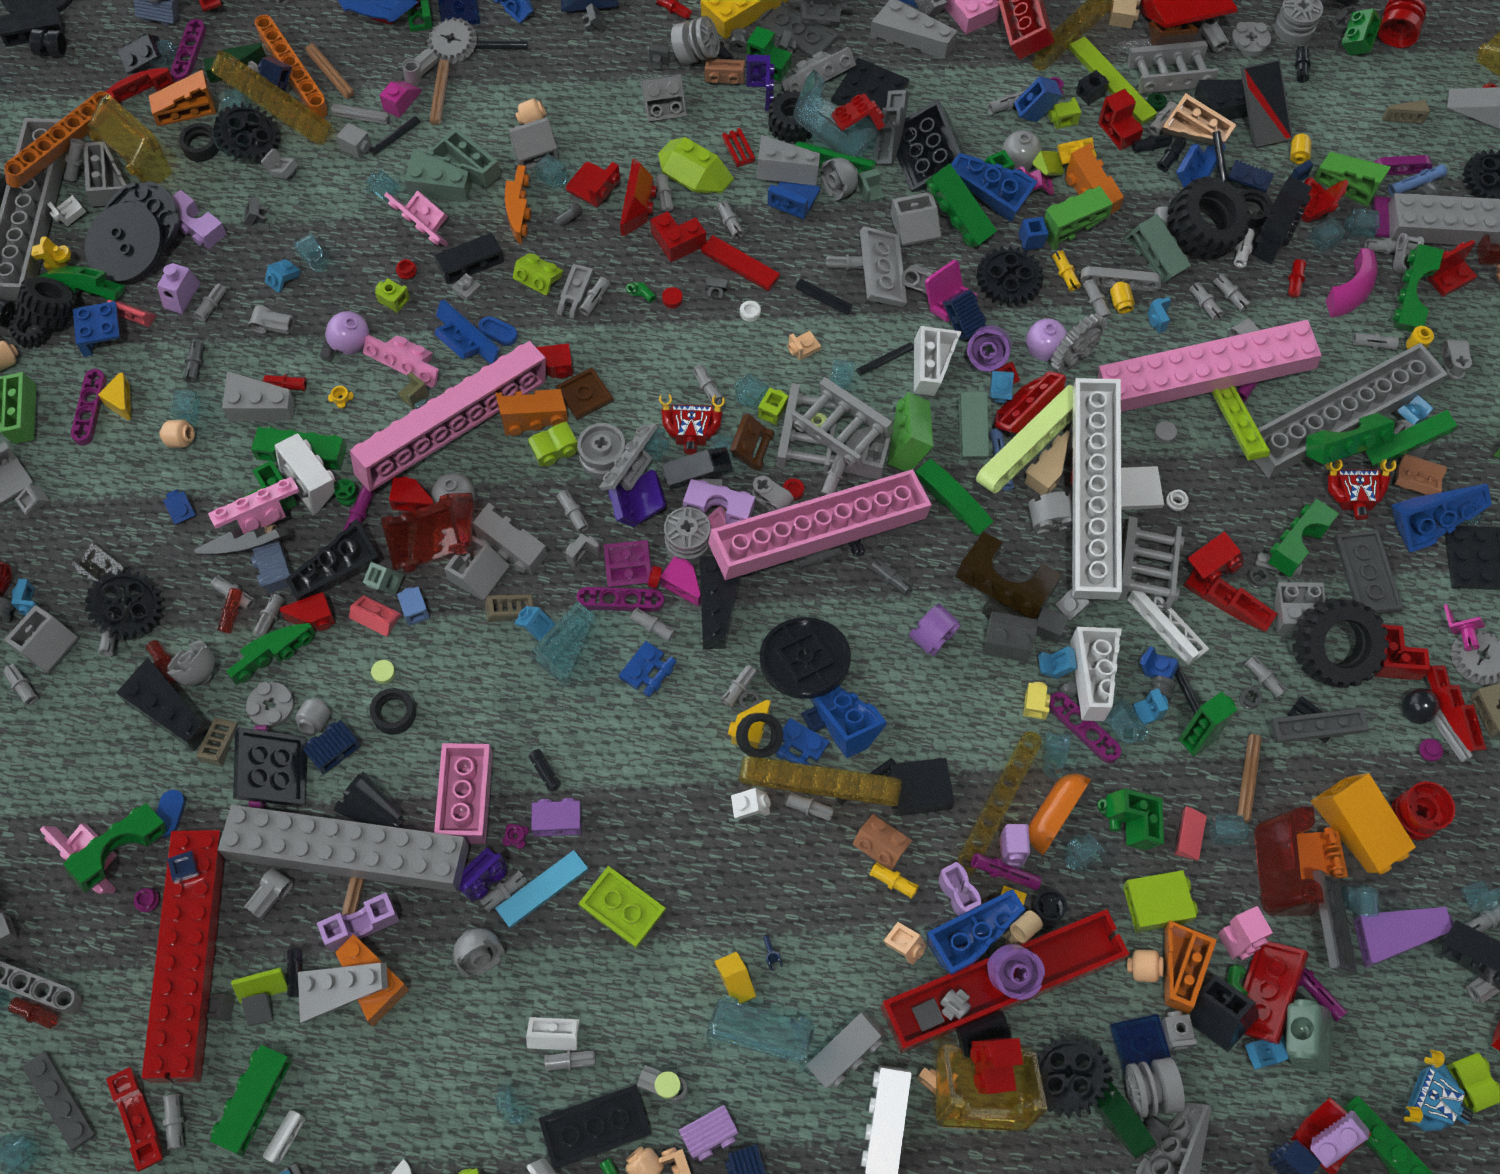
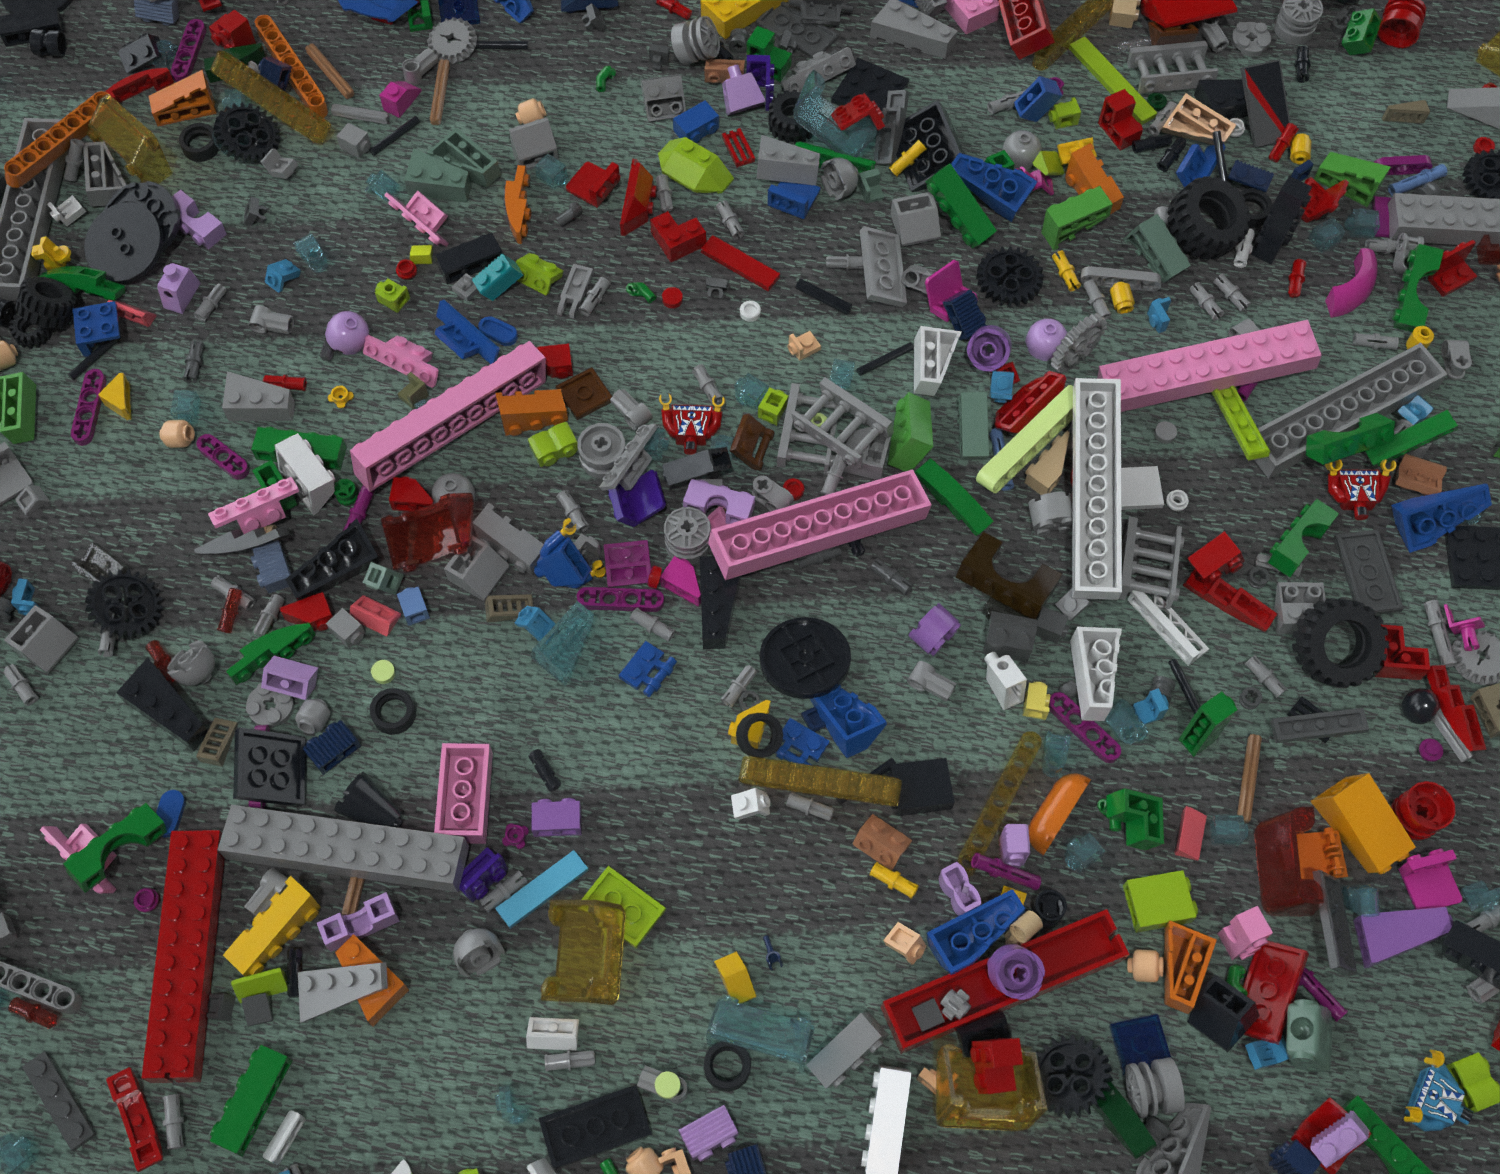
blue bracket [163,489,196,524] -> none
dark blue tile [167,851,199,883] -> none
blue brick [1018,217,1048,251] -> none
dark azure bracket [1038,646,1077,679] -> none
black brick [1076,70,1109,106] -> none
blue bracket [1140,646,1179,679] -> none
light grey brick [1161,1011,1197,1051] -> none
none -> black bar [67,337,121,381]
none -> magenta beam [196,434,249,480]
none -> red brick [209,9,256,49]
none -> yellow wedge [223,876,321,977]
none -> lavender brick [261,656,318,700]
none -> light grey brick [326,608,365,648]
none -> neon yellow slope [410,245,433,264]
none -> teal brick [472,254,523,301]
none -> blue torso [534,518,606,589]
none -> clear yellow windscreen [541,900,626,1005]
none -> green arm [596,66,616,92]
none -> light grey piece [610,389,652,431]
none -> blue brick [673,100,719,143]
none -> black tyre [703,1040,751,1092]
none -> lavender torso [722,64,766,116]
none -> yellow pin [889,139,927,177]
none -> light grey piece [907,661,957,702]
none -> white torso [984,652,1027,710]
none -> white plate [1230,118,1245,137]
none -> red axle [1269,123,1299,162]
none -> dark pink bracket [1398,849,1462,910]
none -> light grey pin [1424,600,1457,668]
none -> red tile [1473,137,1495,154]

